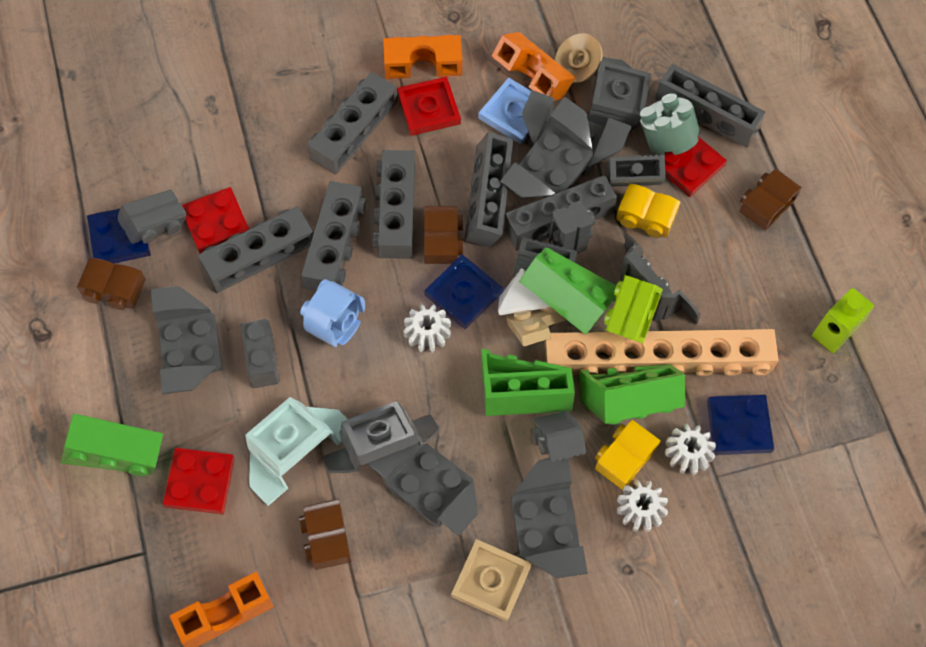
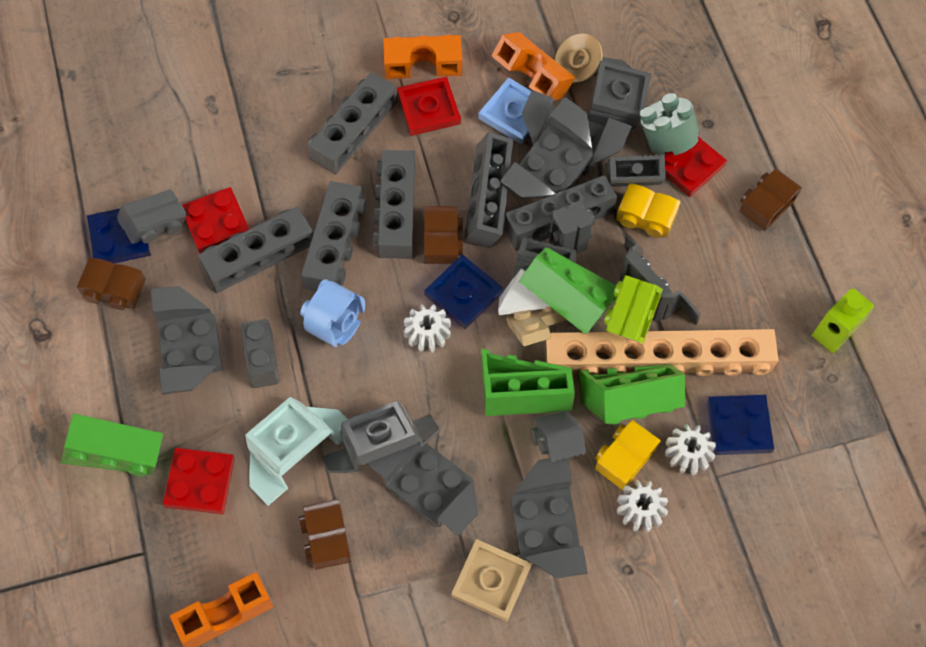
dark grey brick [655,63,766,148] -> none

